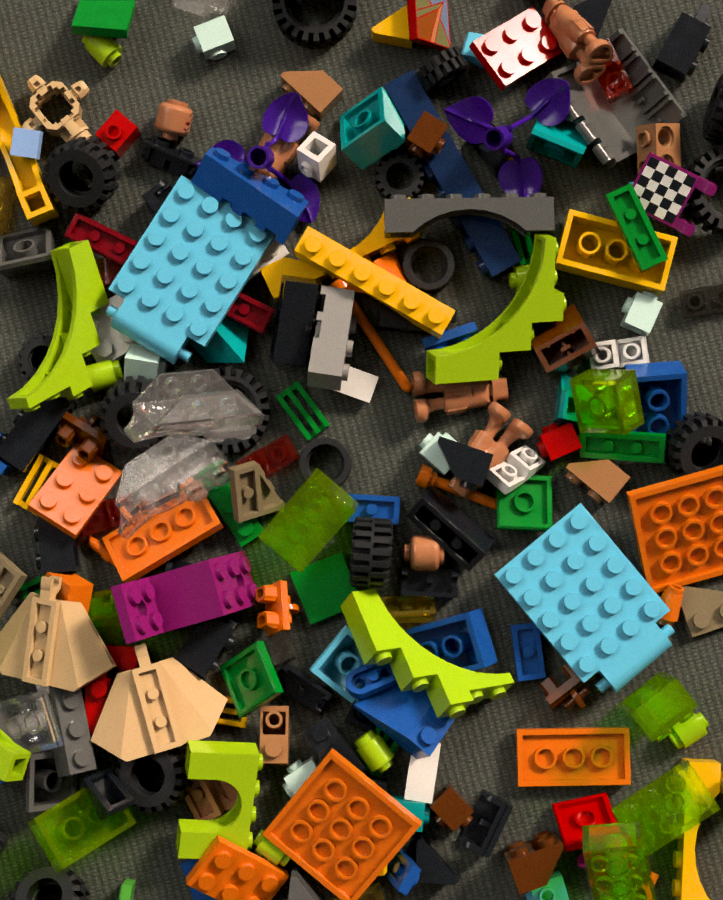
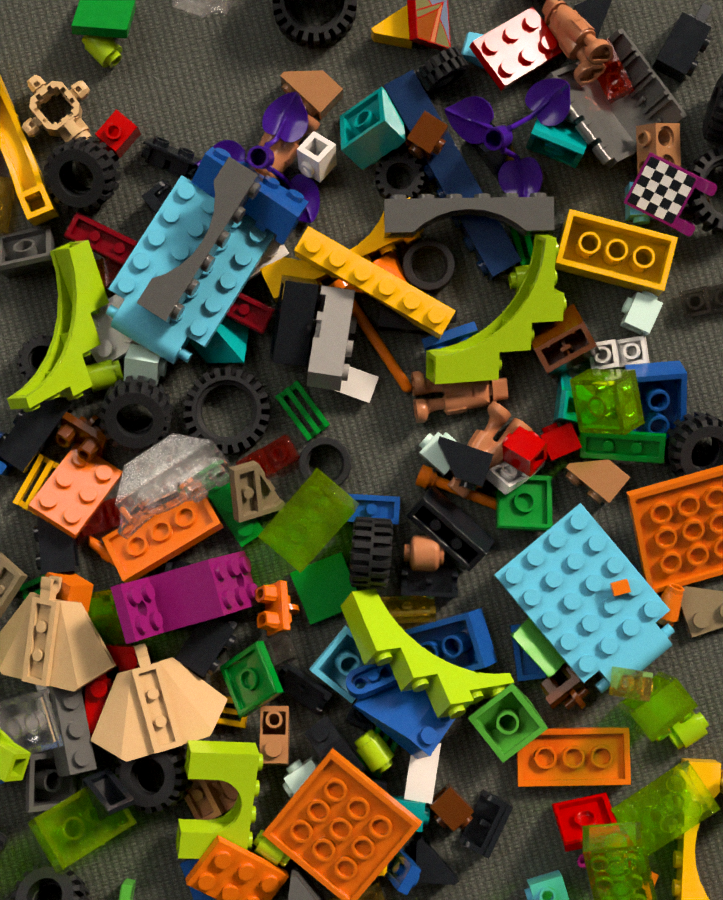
light blue tile [10,127,43,160] -> none
clear slope [124,369,265,443] -> none
nougat head [155,98,193,141] -> none
light aqua brick [192,15,236,60] -> none
reddish brown slope [503,830,564,895] -> none
green plate [604,183,668,272] -> none
none -> dark grey arch [137,157,261,324]
none -> bright green slope [468,683,548,763]
none -> red brick [502,426,547,477]
none -> bright green slope [510,618,565,678]
none -> clear yellow plate [609,666,653,702]
none -> orange piece [610,579,631,597]

